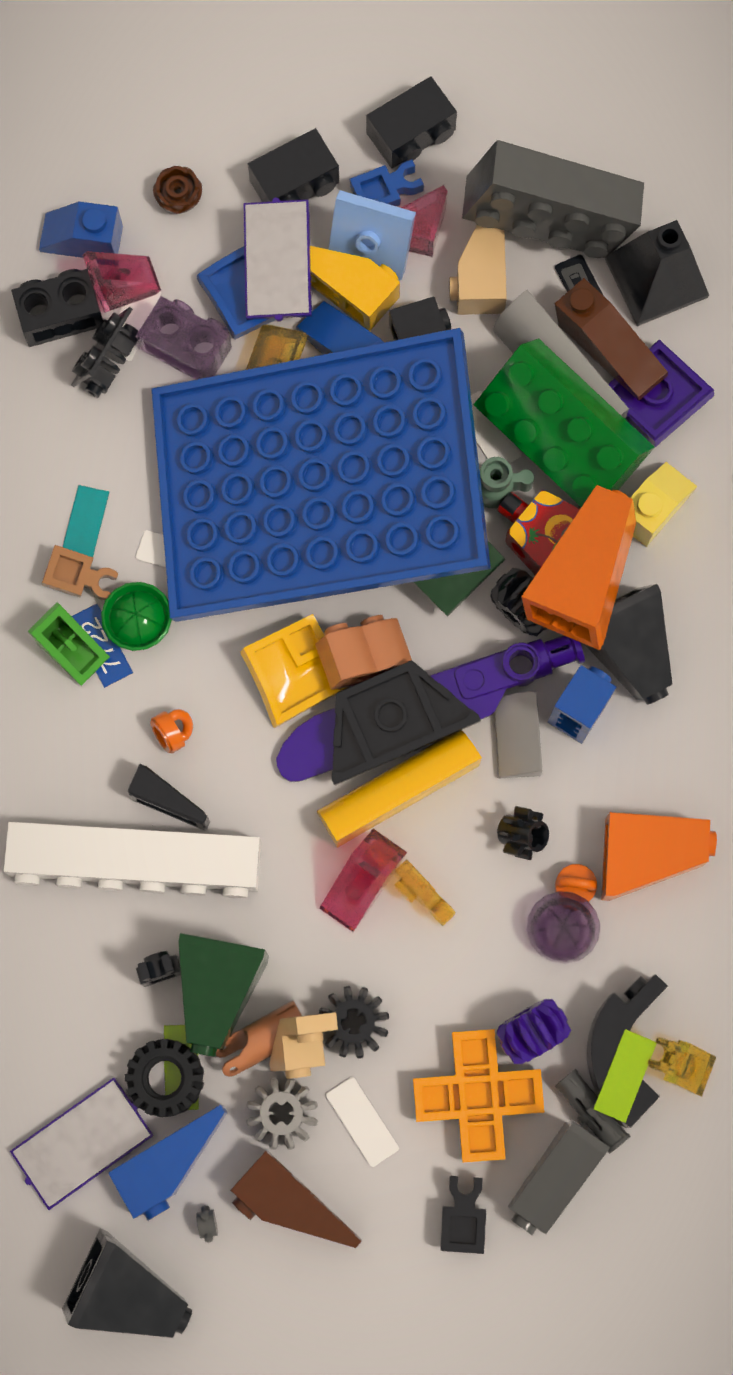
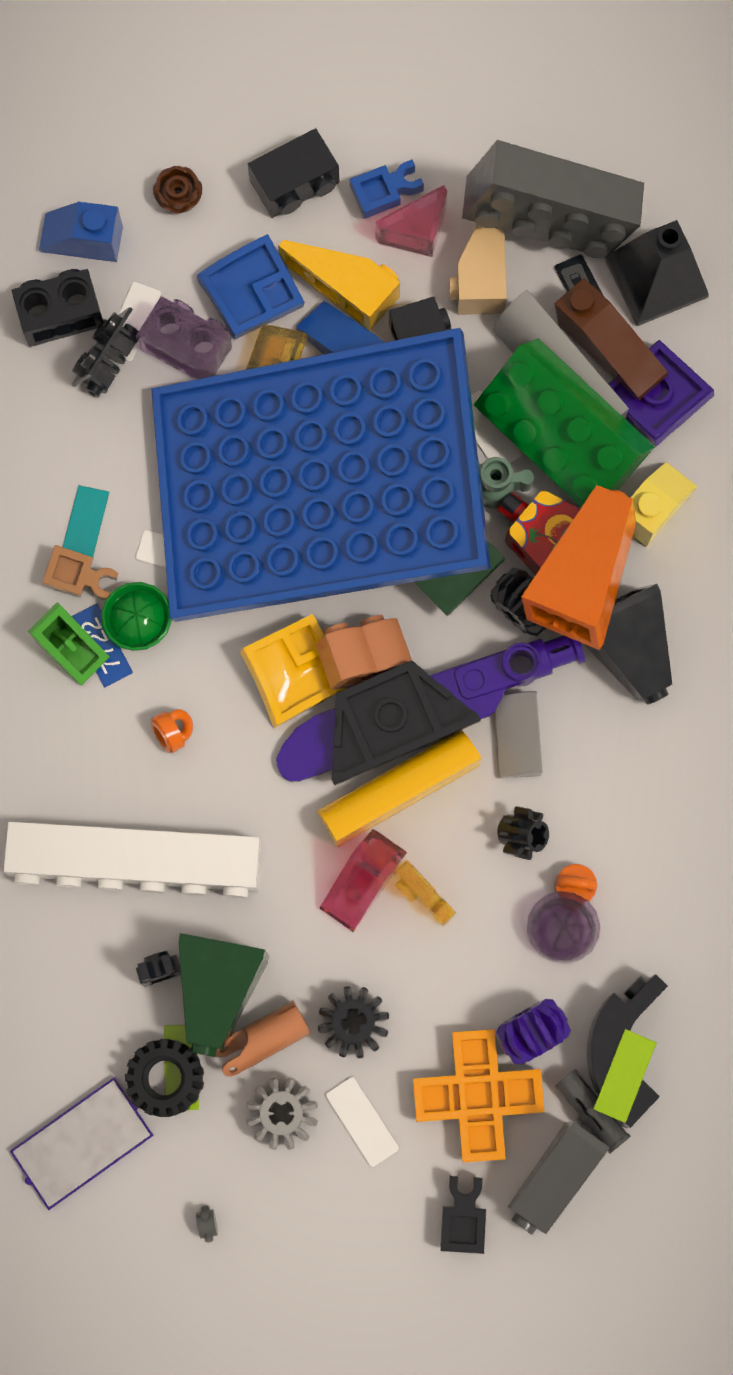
black slope [62,1228,192,1338] -> none
clear pink slope [82,251,161,313] -> none
blue slope [108,1105,228,1221] -> none
black slope [127,763,210,830] -> none
reddish brown slope [230,1151,362,1248] -> none
flat silver piece [243,197,312,322] -> none
tan slope [269,1012,338,1079] -> none
light blue plate [328,190,416,280] -> none
black brick [366,76,457,169] -> none
blue brick [547,665,617,744] -> none
orange slope [601,812,717,901] -> none
clear yellow plate [647,1037,716,1097] -> none

